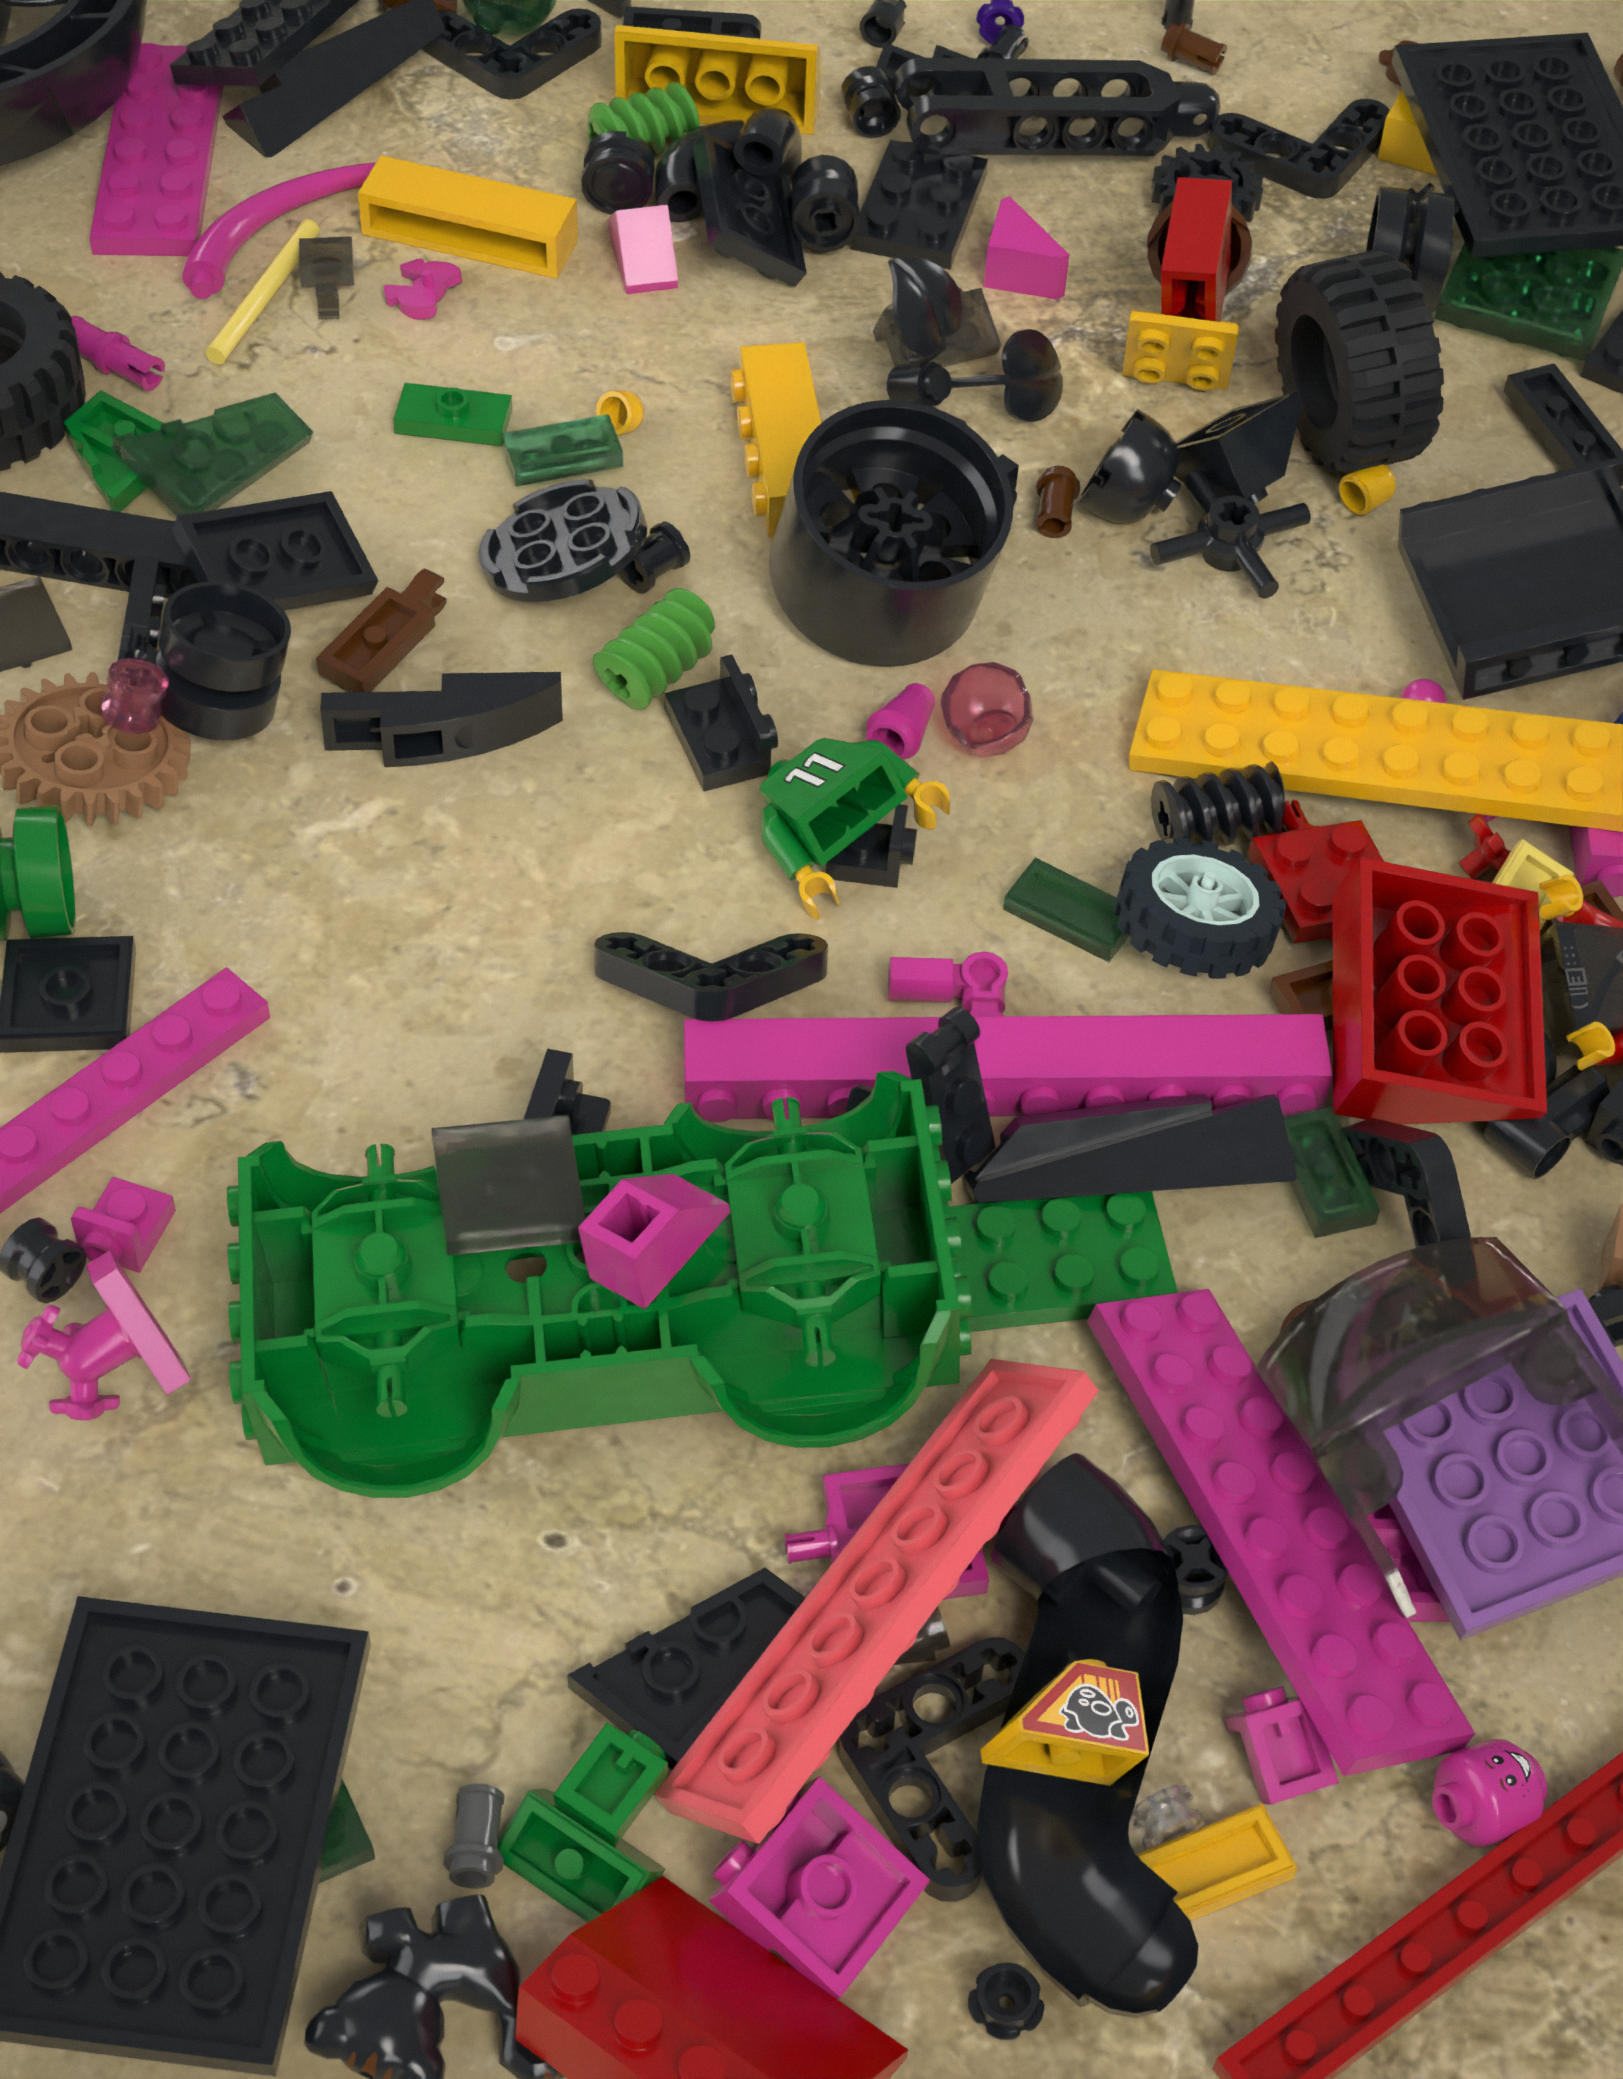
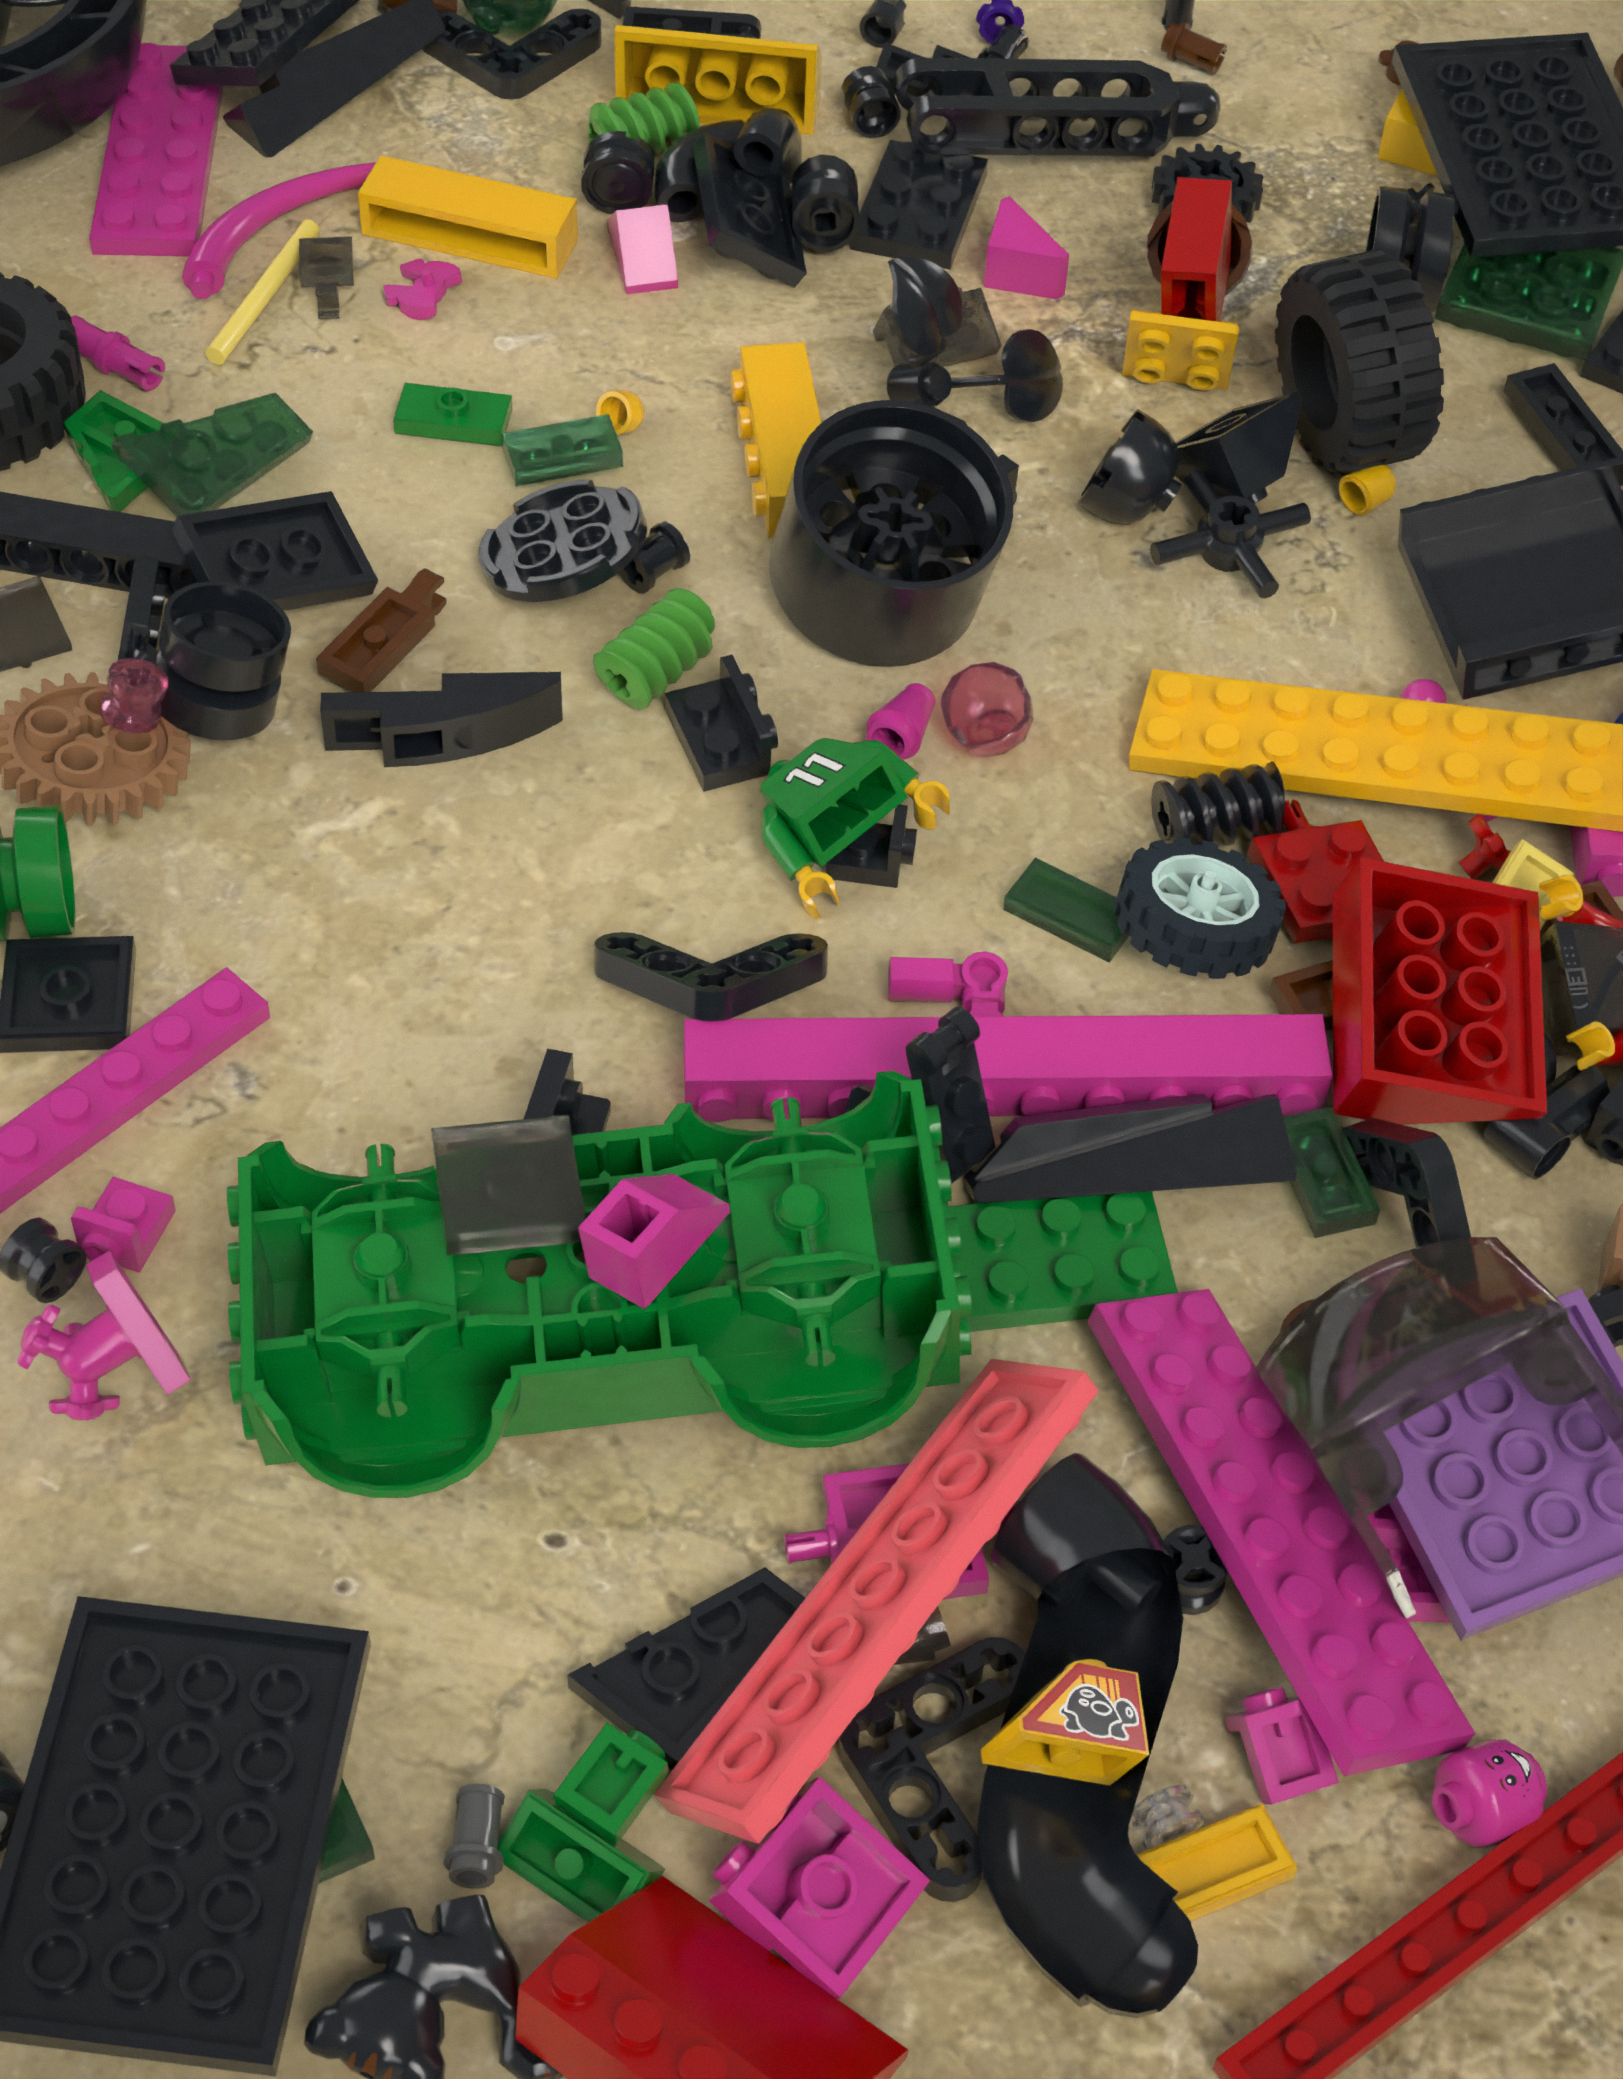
black plate [968,1963,1044,2041] -> none
reddish brown pin [1036,465,1080,538] -> none
black beam [1208,99,1390,199] -> none

